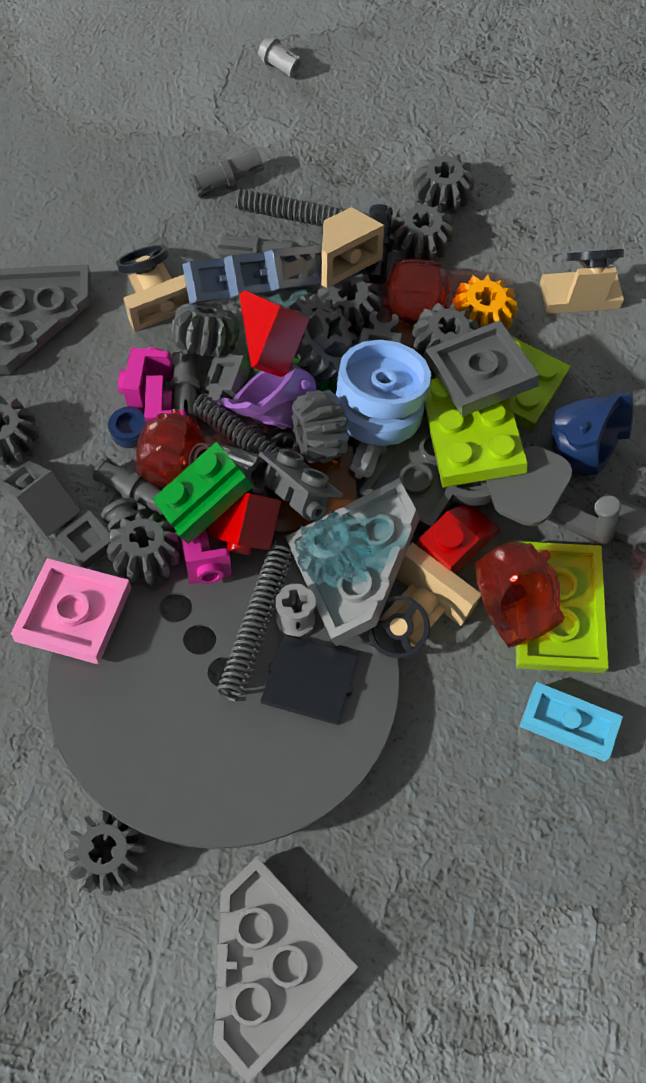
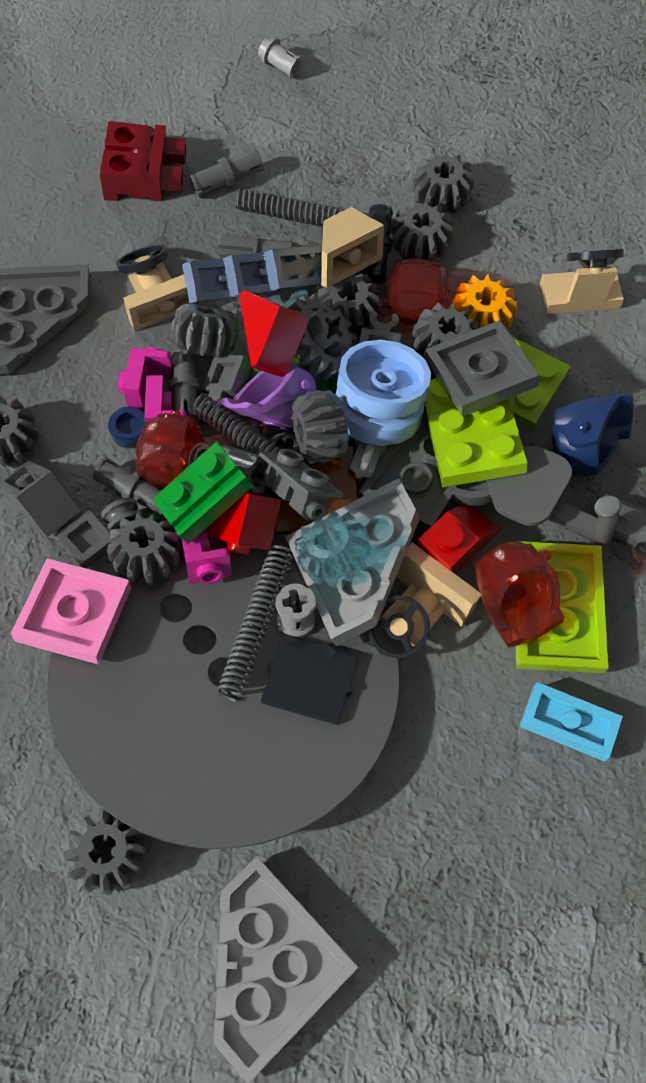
none -> dark red hips [100,121,187,202]

